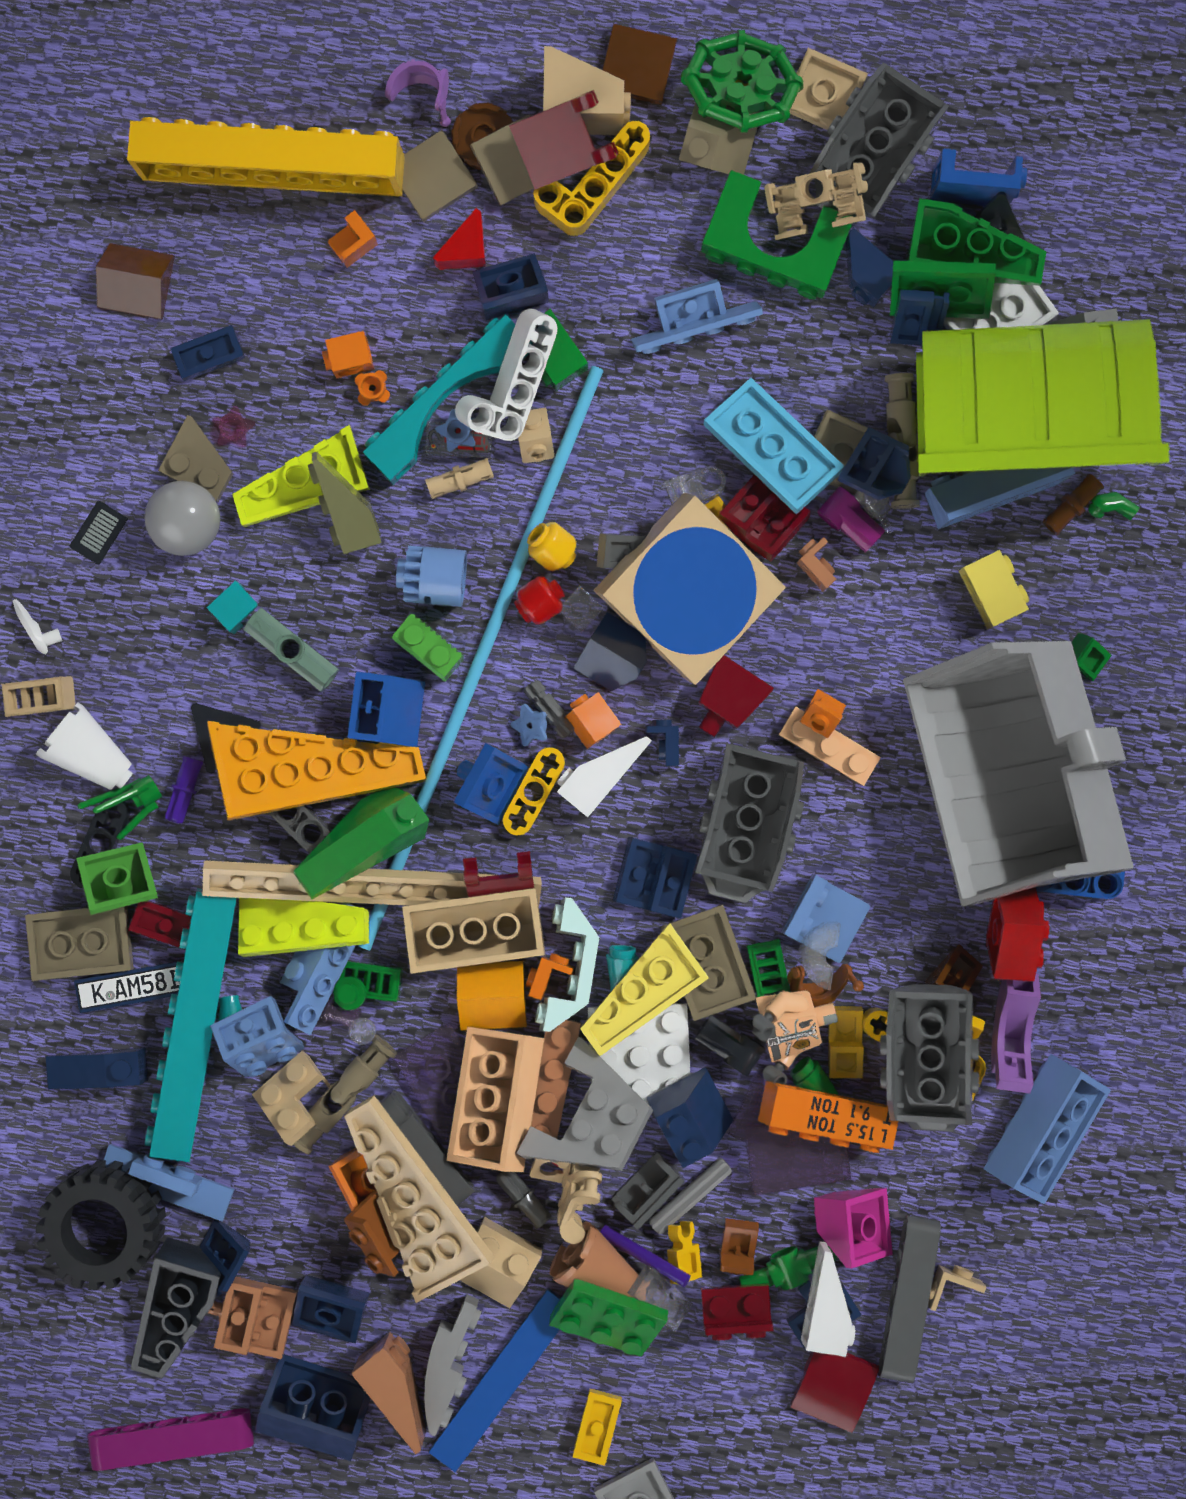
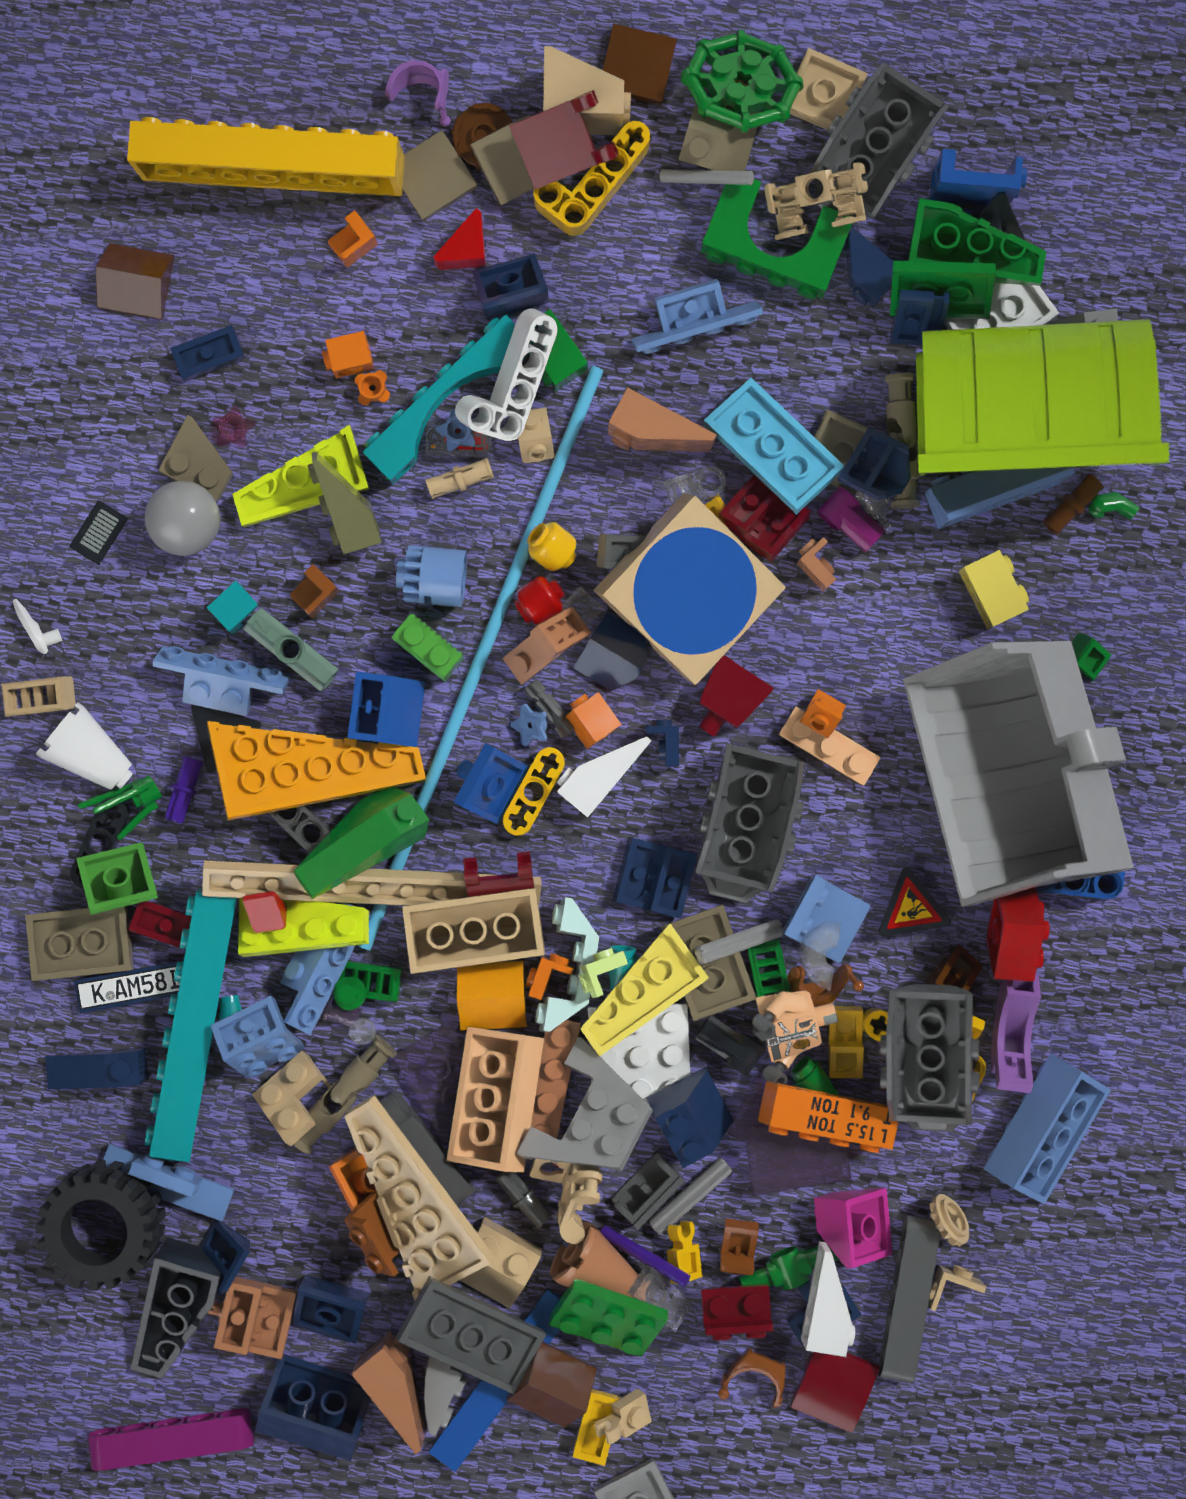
none -> medium blue bracket [153,646,291,716]
none -> slope [243,891,287,933]
none -> dark orange panel [290,564,340,618]
none -> dark grey plate [396,1276,546,1394]
none -> nougat bracket [502,606,592,685]
none -> reddish brown slope [506,1342,597,1428]
none -> yellowish green bracket [579,948,628,998]
none -> tan plate [594,1388,652,1444]
none -> nougat slope [608,387,717,452]
none -> light grey bar [660,169,754,185]
none -> light grey axle [695,919,783,964]
none -> dark orange helmet [718,1348,786,1408]
none -> piece [878,867,951,936]
none -> tan gear [929,1194,969,1247]

